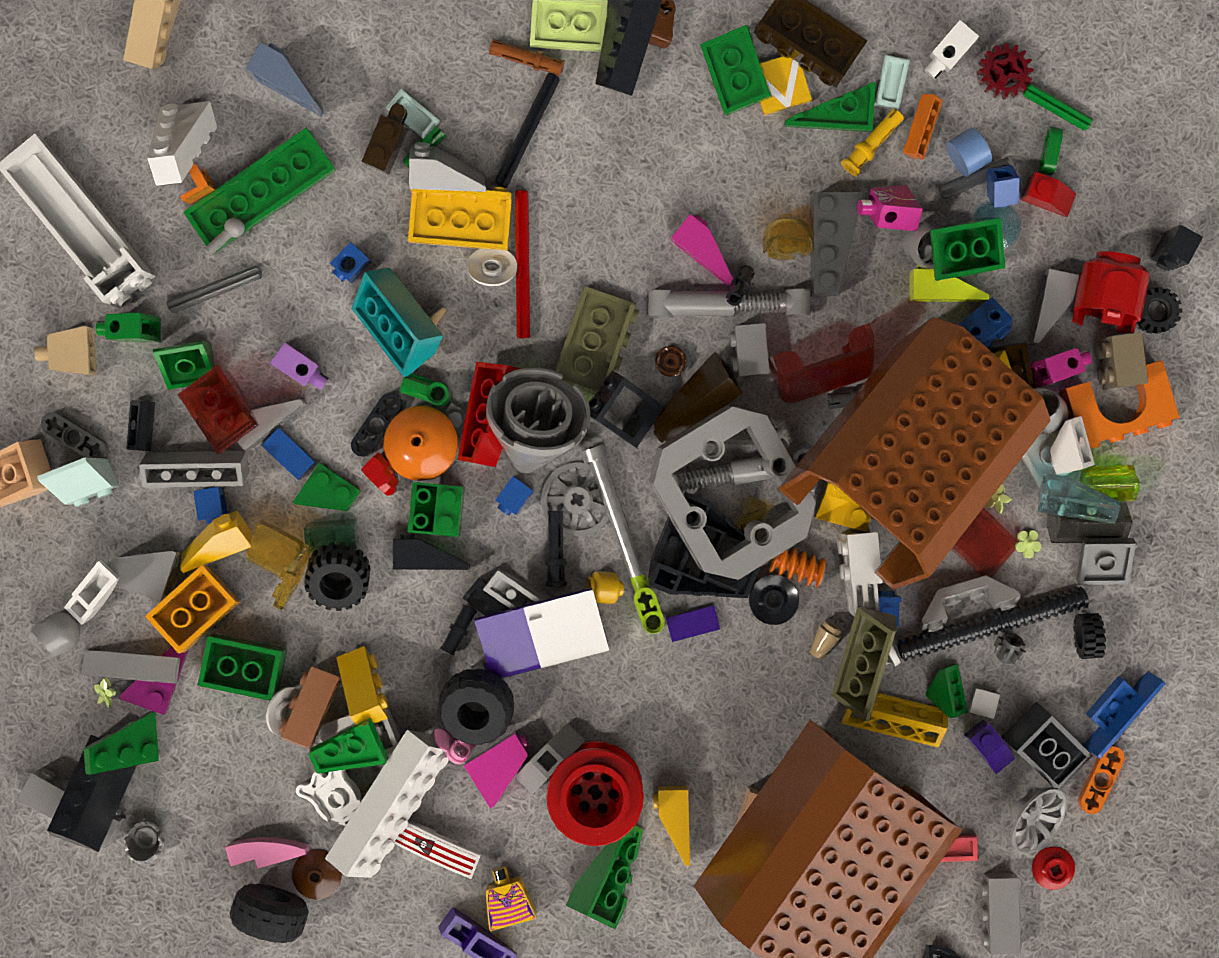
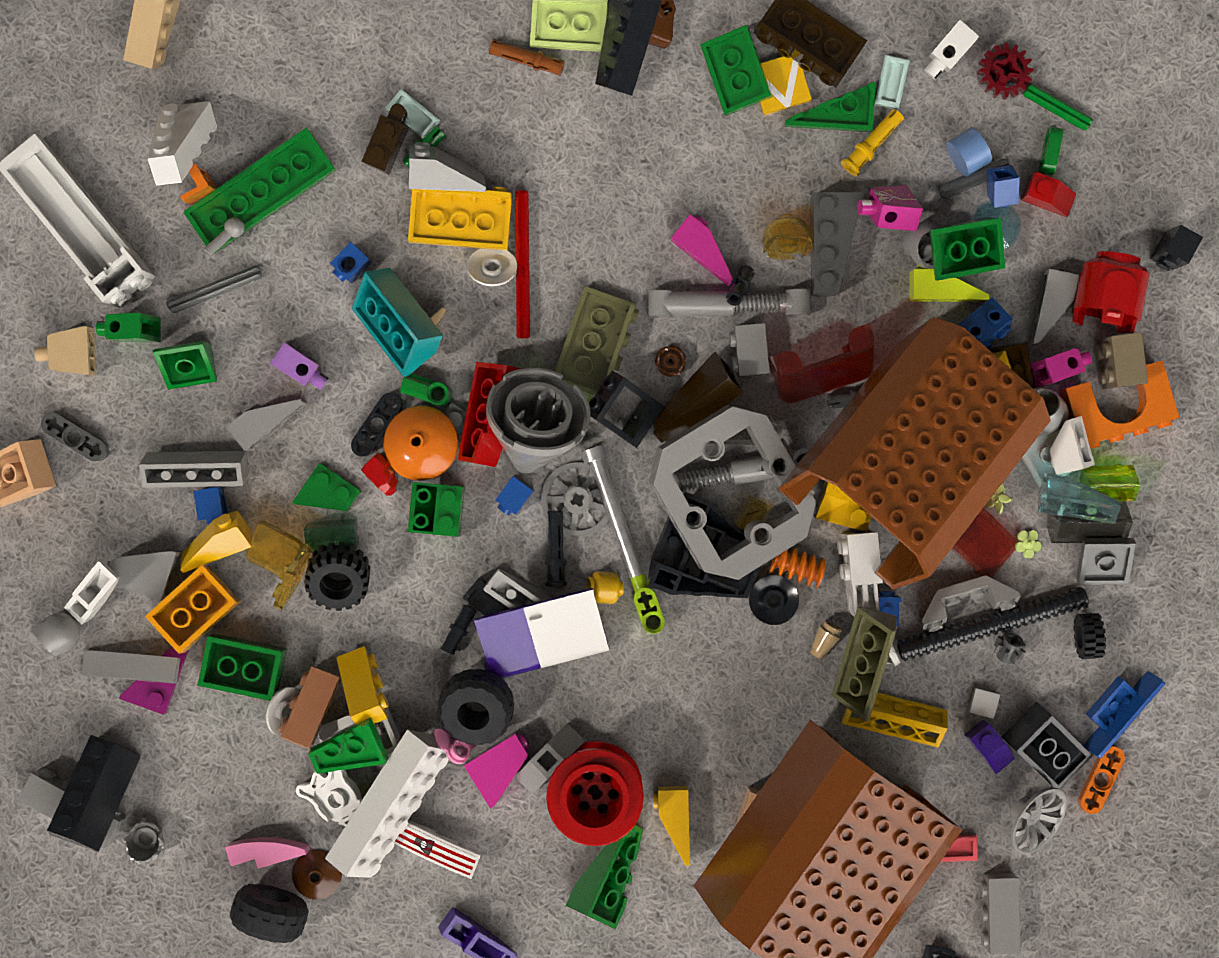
light aqua slope [37,457,119,507] -> none
green wing [84,711,159,774] -> none
yellowish green plant [94,678,116,708] -> none
black brick [126,400,155,452] -> none
clear red slope [178,365,259,455] -> none
sand blue slope [245,42,323,116] -> none
blue tile [261,427,316,480] -> none
black slope [393,534,470,570] -> none
torso [486,866,537,931] -> none
black axle [495,73,560,188] -> none
dark purple tile [665,605,720,642] -> none
orange piece [903,94,943,160] -> none
green slope [925,664,968,718] -> none
red piece [1032,846,1075,890] -> none
black tyre [1136,287,1182,334] -> none

